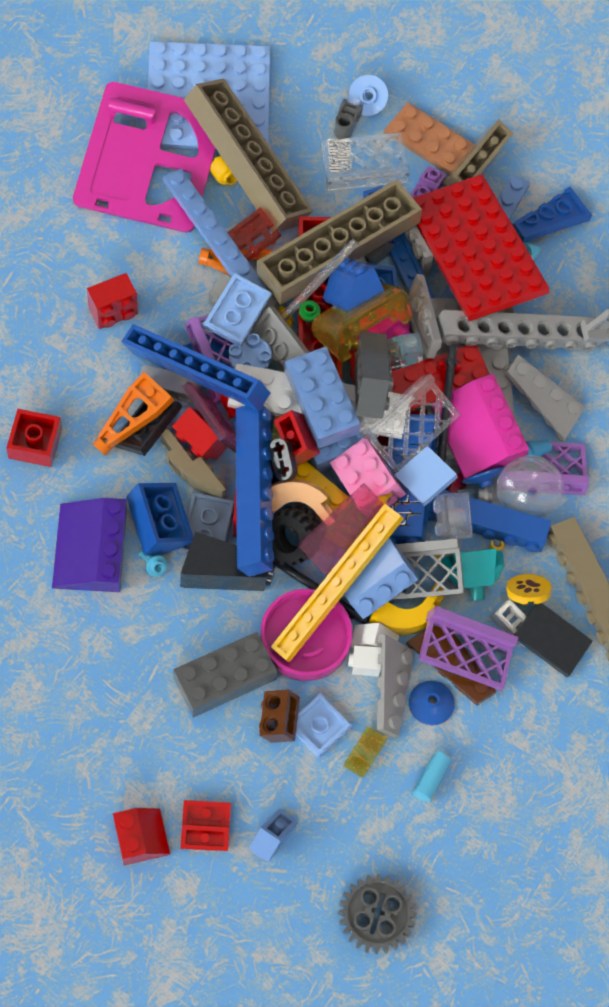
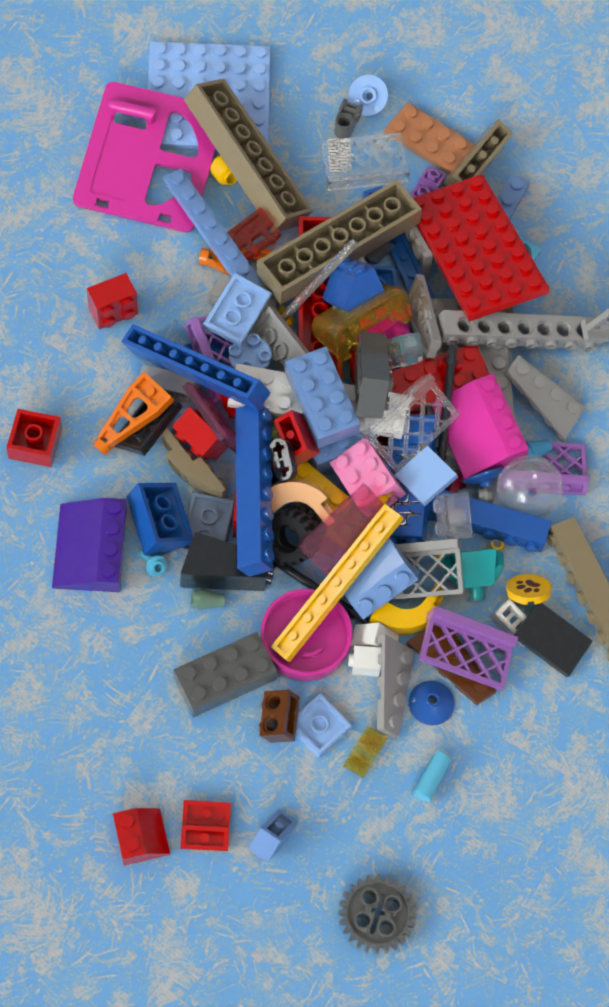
green plate [299,300,320,322] -> none
blue wing [513,186,592,243] -> none
none -> sand green cone [191,587,225,610]

